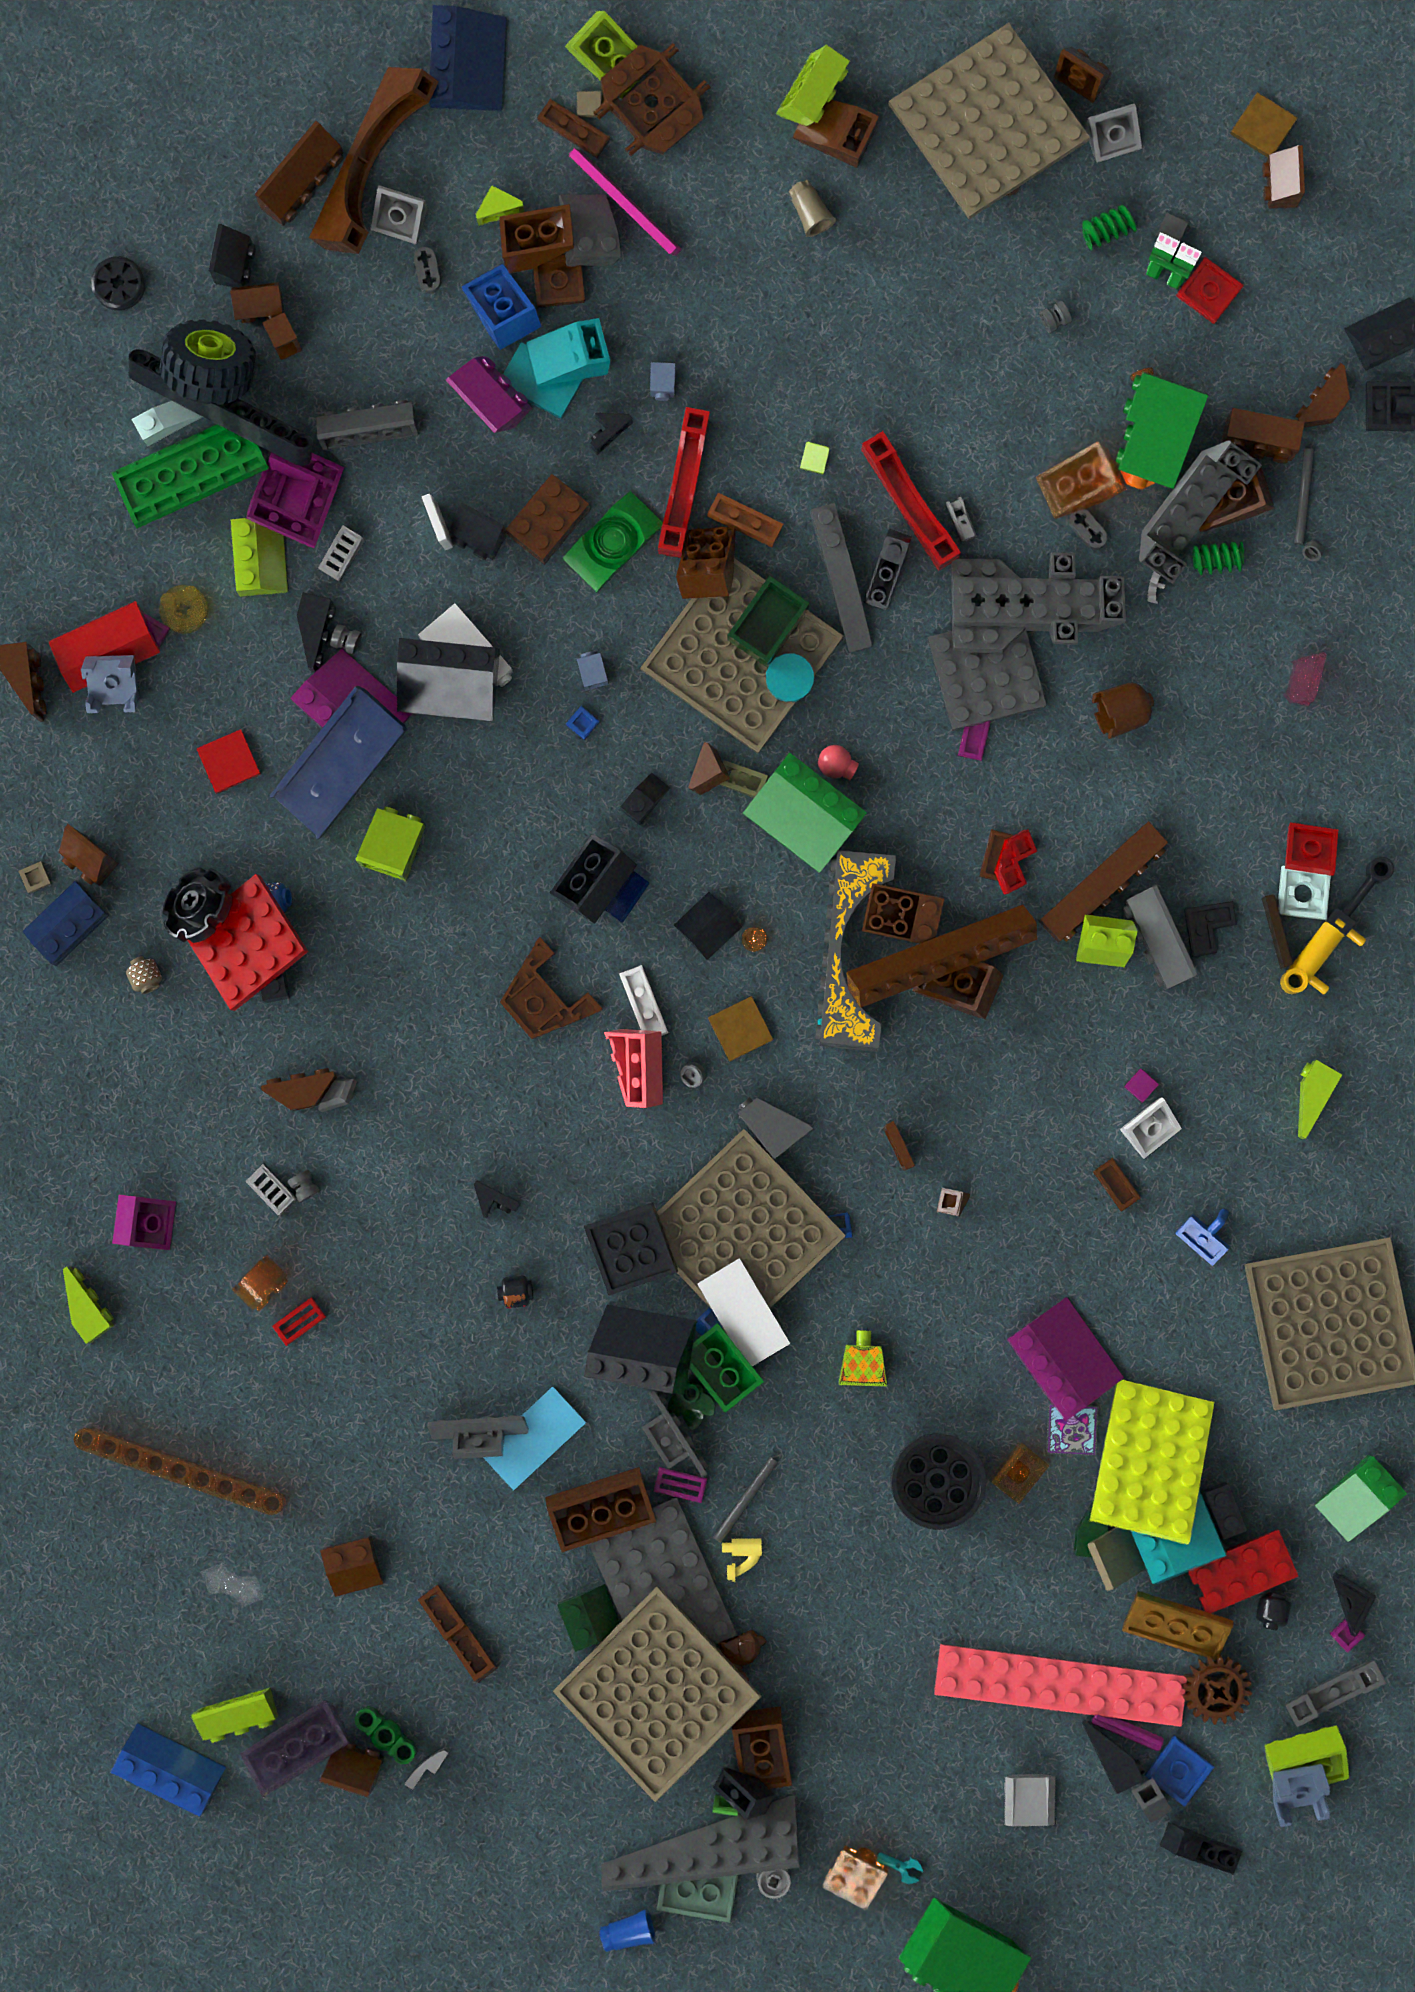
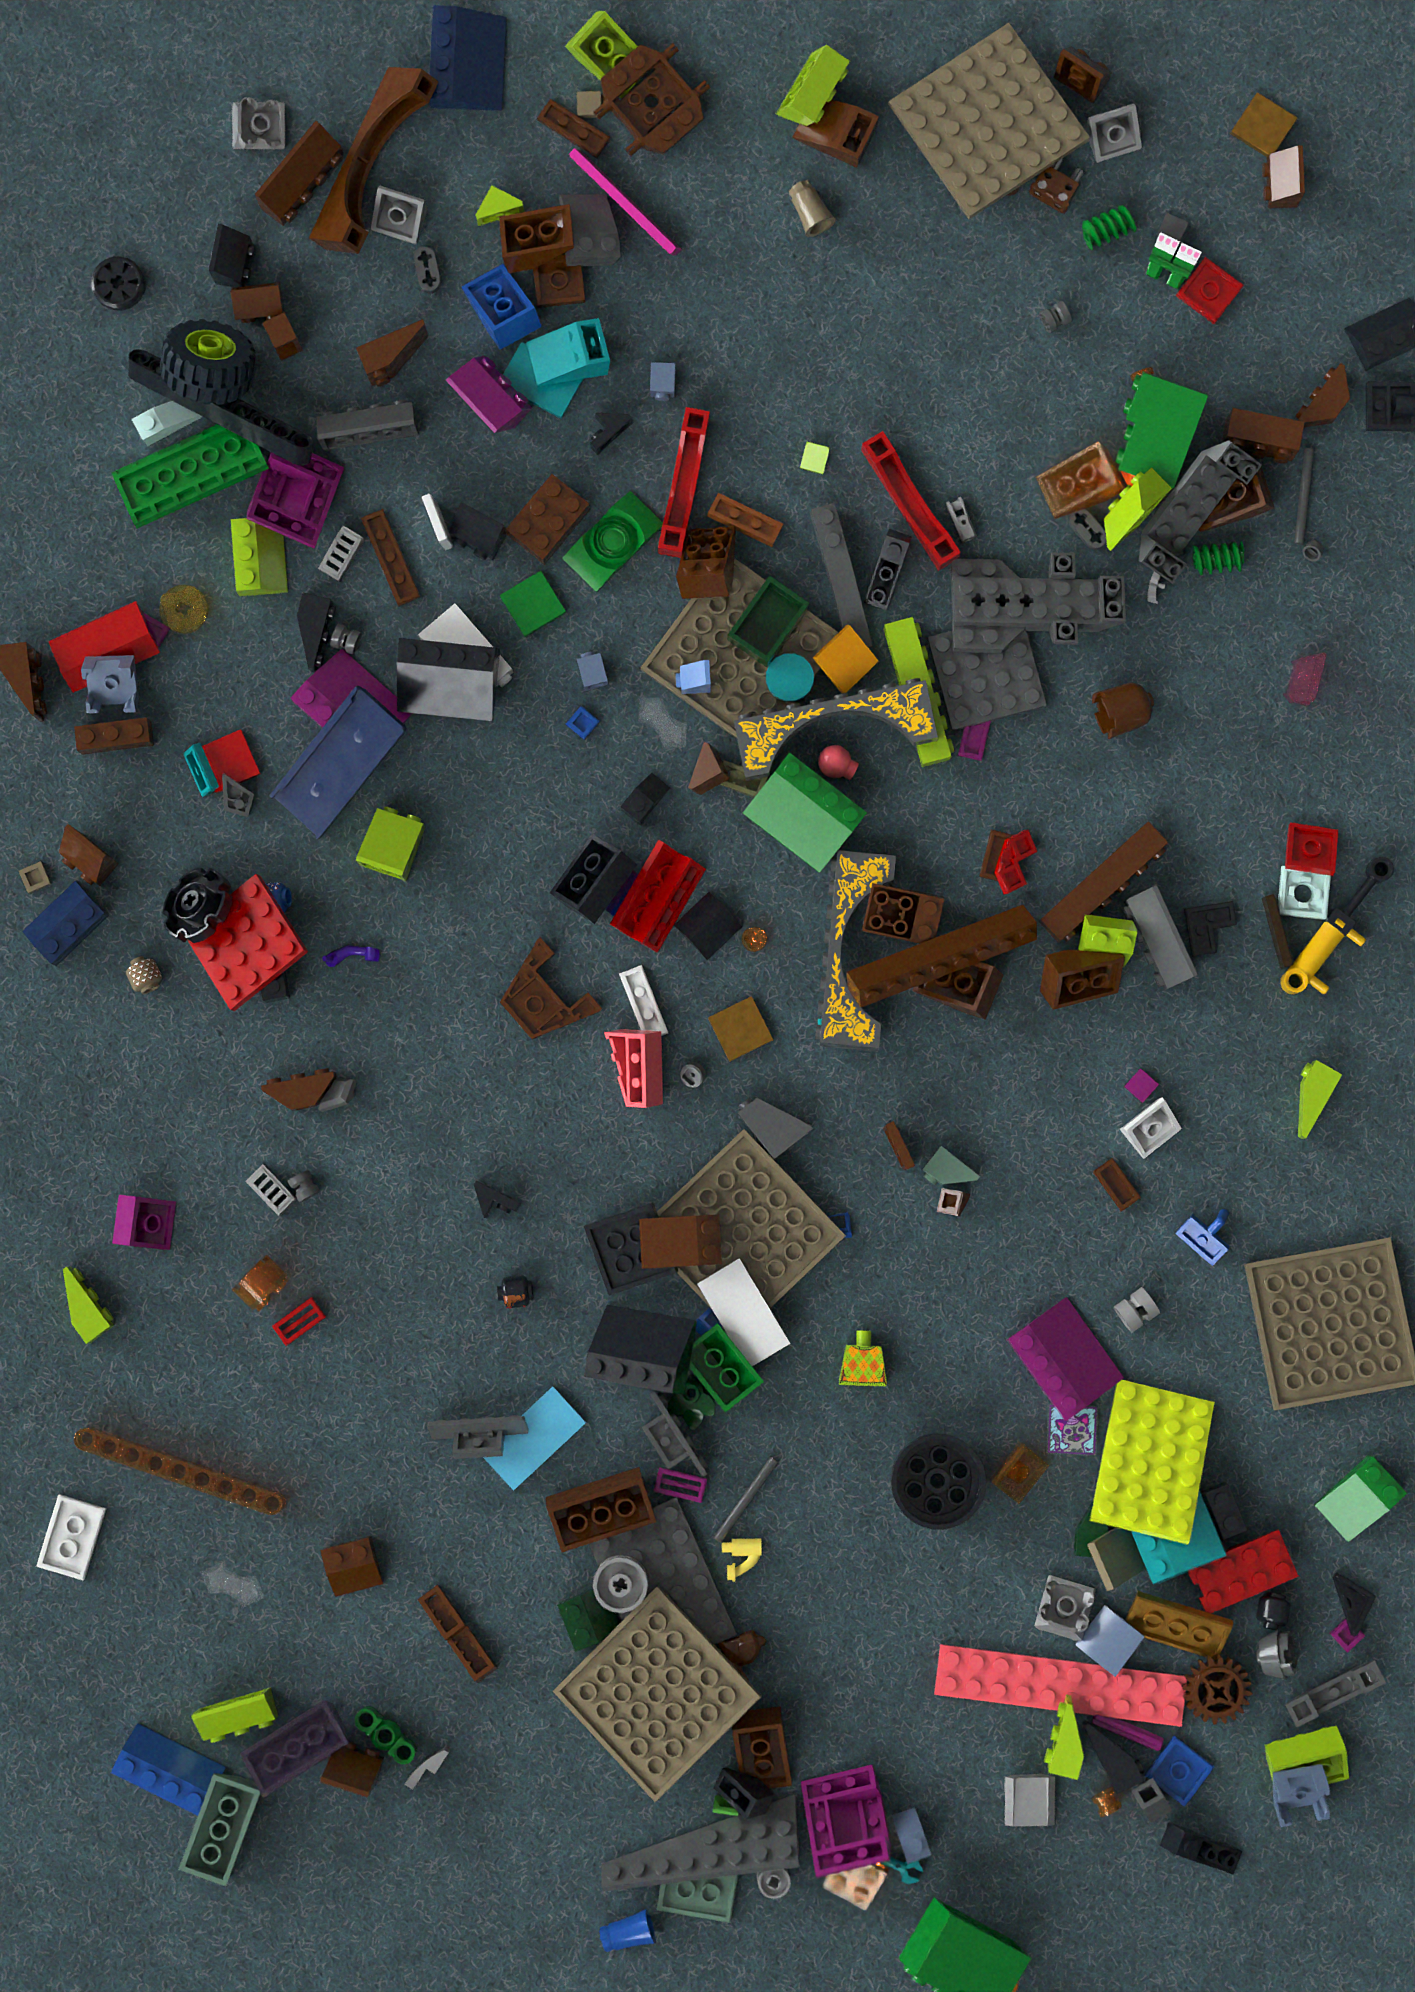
none -> white tile [37,1494,107,1581]
none -> reddish brown brick [74,717,154,755]
none -> sand green slope [178,1773,263,1886]
none -> teal tile [183,743,219,797]
none -> dark grey piece [222,773,254,817]
none -> light grey slope [232,97,285,149]
none -> dark purple piece [322,945,380,967]
none -> reddish brown slope [356,319,429,387]
none -> reddish brown tile [361,509,421,607]
none -> green tile [499,571,566,637]
none -> light grey wheel [593,1554,648,1613]
none -> red slope [610,840,706,953]
none -> clear tile [638,697,687,749]
none -> reddish brown slope [639,1214,722,1269]
none -> slope [675,660,711,694]
none -> dark grey arch [734,678,938,781]
none -> magenta slope [801,1765,891,1878]
none -> light orange tile [813,625,879,694]
none -> lime brick [883,617,954,767]
none -> sand blue slope [891,1807,931,1864]
none -> sand green slope [922,1146,980,1185]
none -> reddish brown piece [1029,159,1083,214]
none -> light grey slope [1034,1575,1096,1641]
none -> reddish brown slope [1040,949,1125,1010]
none -> lime slope [1044,1694,1084,1780]
none -> sand blue slope [1075,1604,1145,1677]
none -> clear orange wheel [1091,1787,1122,1817]
none -> lime slope [1104,468,1172,551]
none -> light grey wheel [1113,1287,1160,1333]
none -> dark grey cone [1256,1629,1298,1680]

